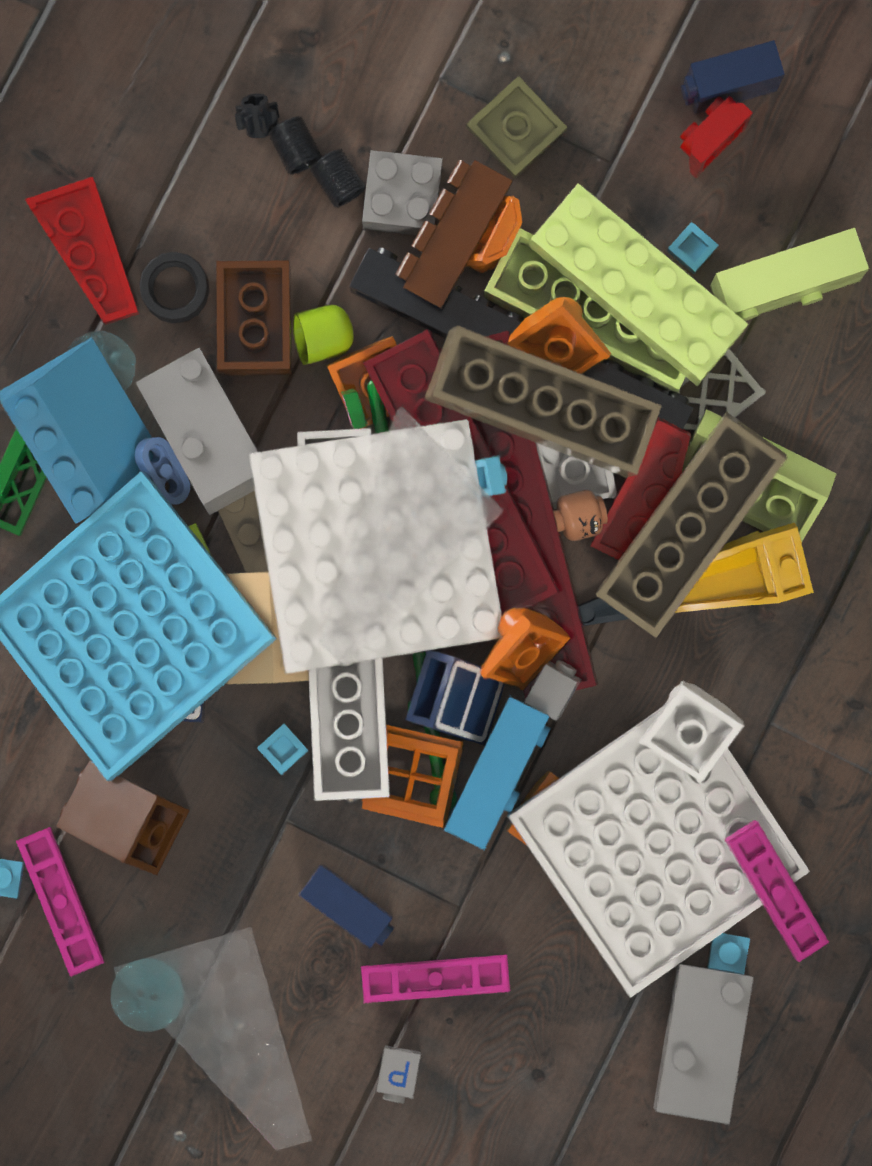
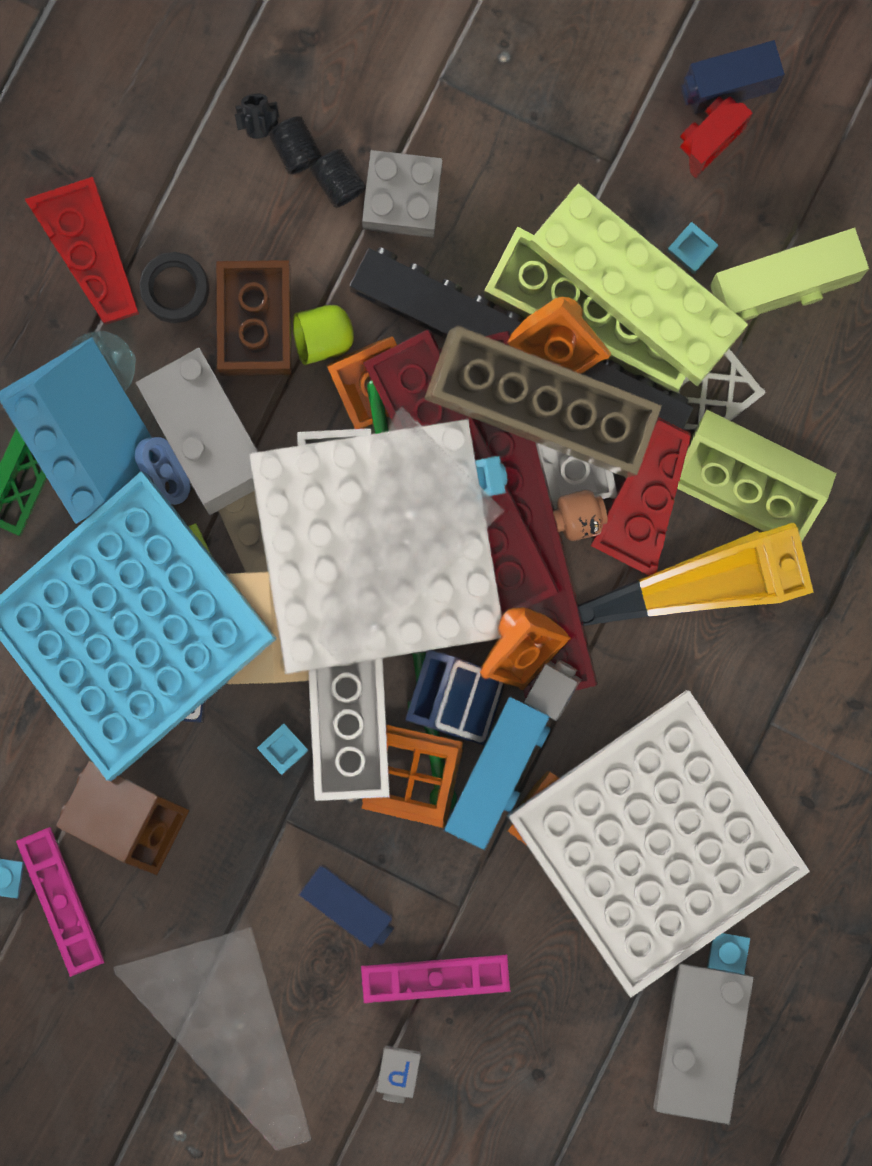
clear light blue plate [110,958,184,1032] -> none
green tile [341,388,367,429] -> none
reddish brown windscreen [395,160,513,309] -> none
olive plate [466,76,568,178] -> none
orange slope [466,196,522,273] -> none
dark tan brick [596,412,787,638] -> none
white slope [640,681,744,784] -> none
dark pink plate [724,820,829,962] -> none

